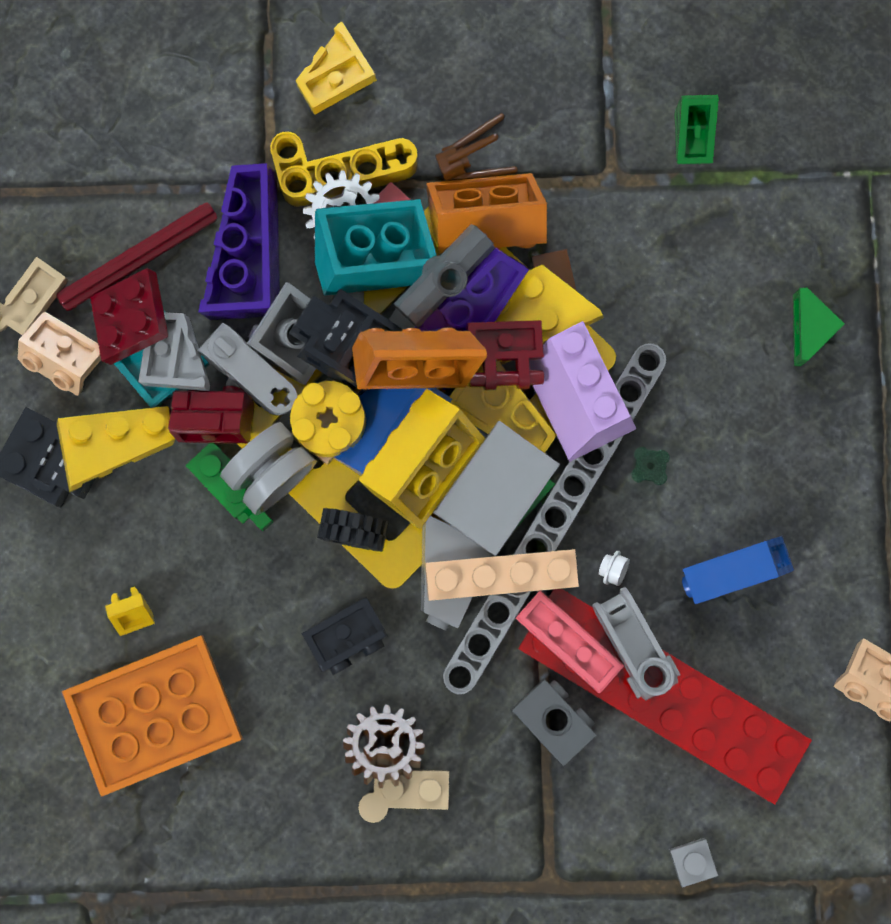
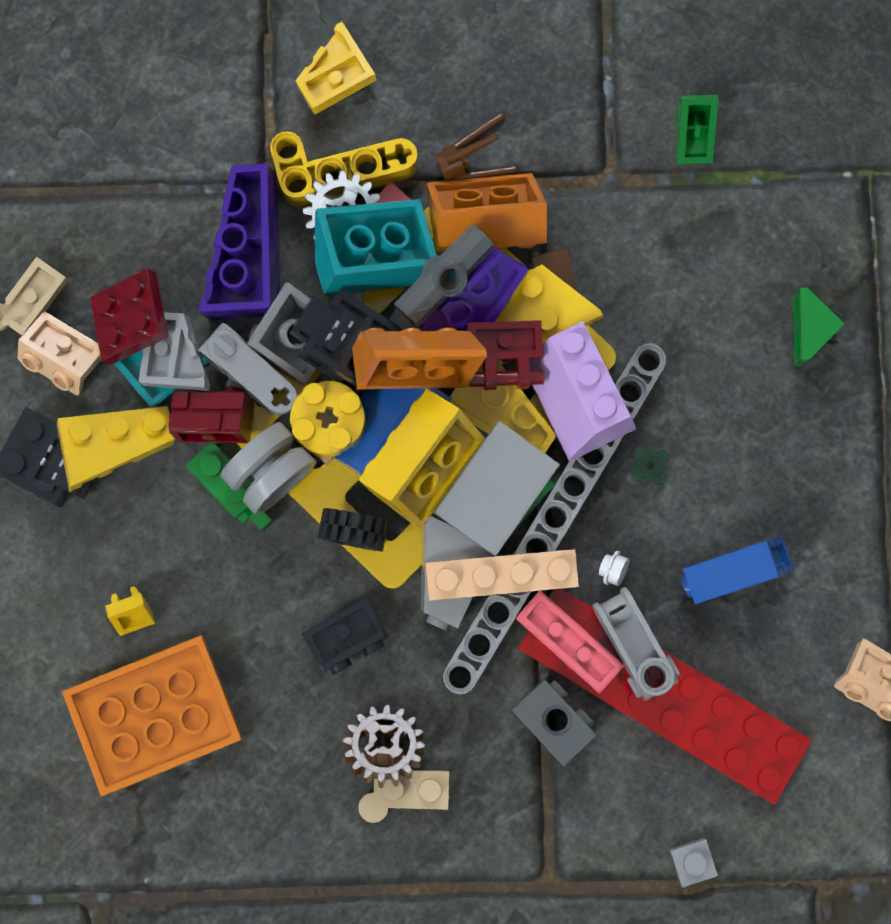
dark red axle [57,202,218,311] -> none

